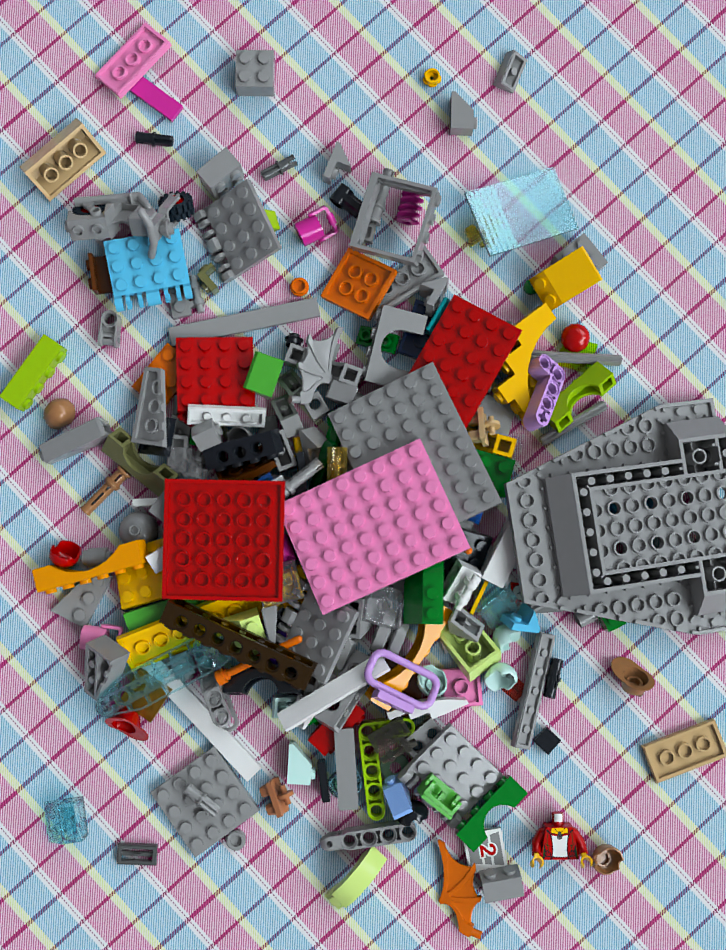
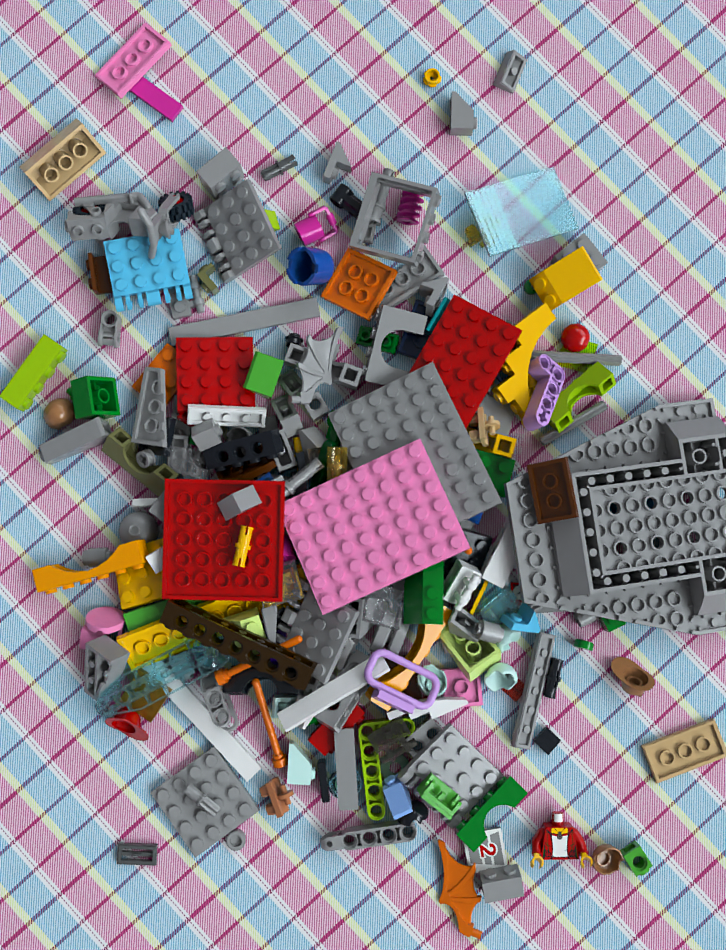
clear light blue slope [44,796,88,845] -> none
red hair [49,540,81,568] -> none
light grey wing [50,574,114,628] -> none
medium nougat pin [80,465,132,516] -> none
black axle [135,131,174,147] -> none
light grey brick [235,50,276,97] -> none
orange plate [290,277,309,297] -> none
light grey slope [325,379,365,406] -> none
yellowish green arch [325,847,387,910] -> none
none -> green piece [66,376,121,420]
none -> bright pink tile [85,607,125,634]
none -> light grey bush [136,449,155,468]
none -> light grey slope [217,485,262,521]
none -> yellow pin [232,525,254,568]
none -> orange piece [252,678,288,768]
none -> blue cylinder [286,247,334,286]
none -> light grey brick [473,620,504,644]
none -> reddish brown plate [527,457,579,524]
none -> green tile [573,639,594,651]
none -> bright green brick [620,840,653,877]

